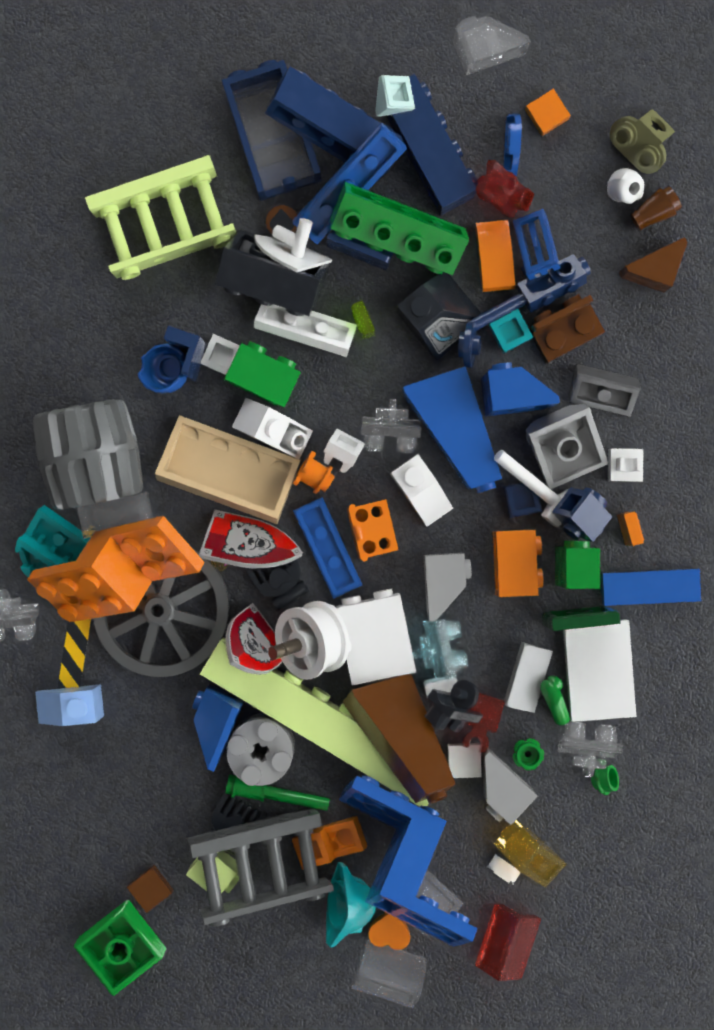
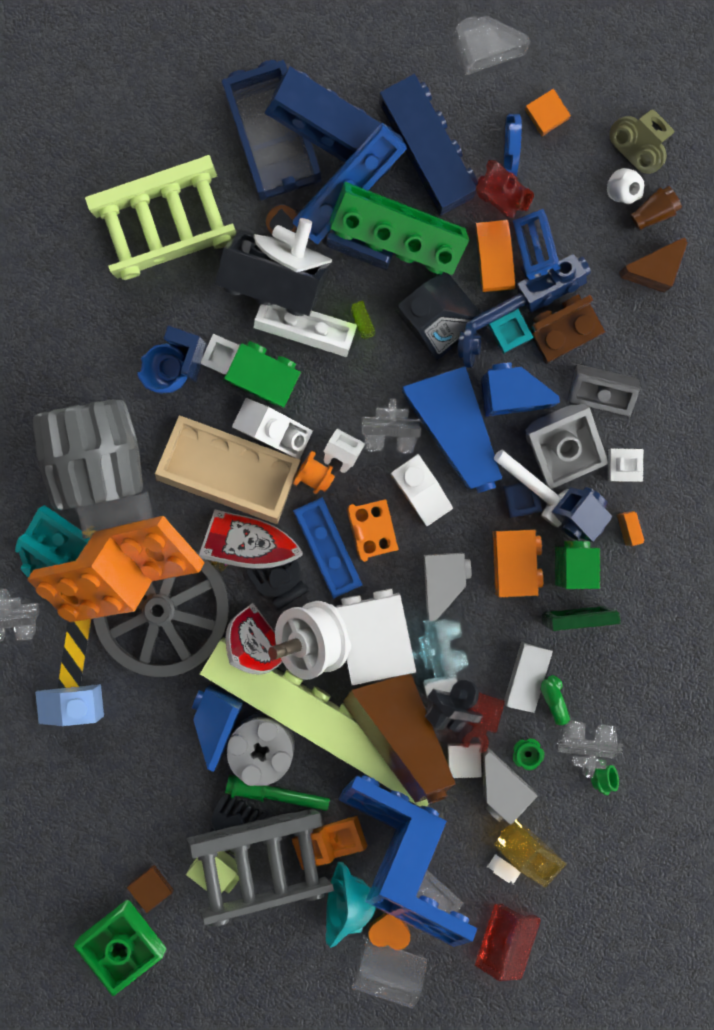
light aqua slope [375,75,415,116] -> none
white tile [563,619,636,722] -> none
blue tile [601,569,701,606] -> none

